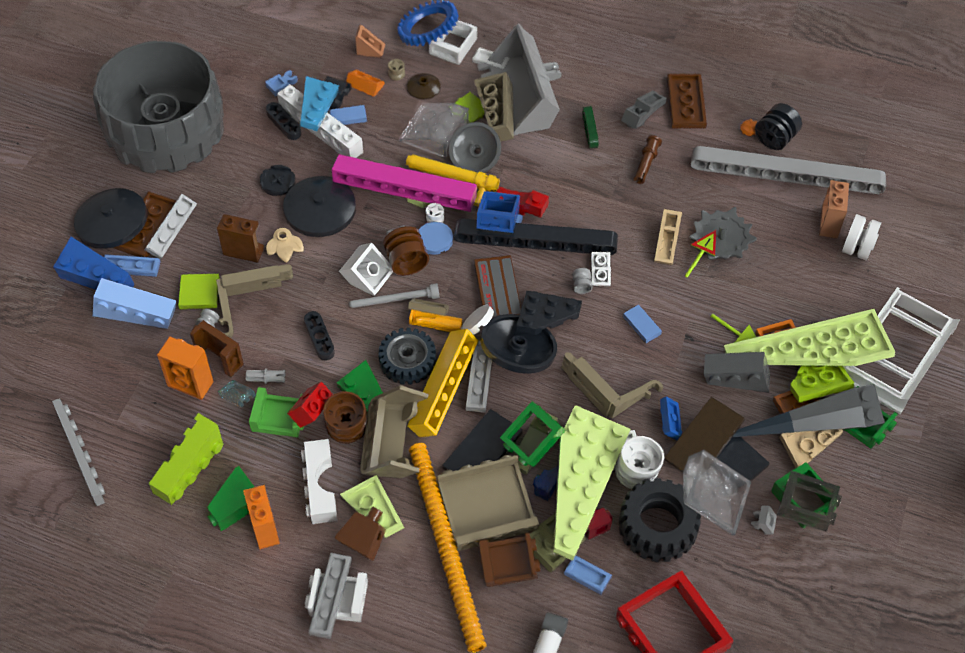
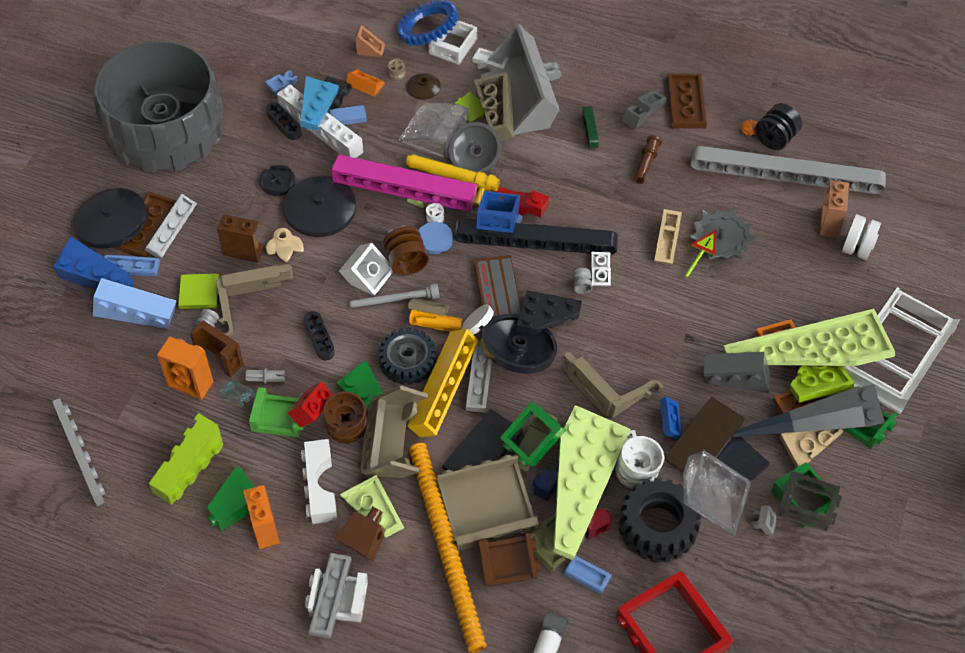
medium blue tile [623,305,662,343] -> none
lime piece [711,314,756,343] -> none

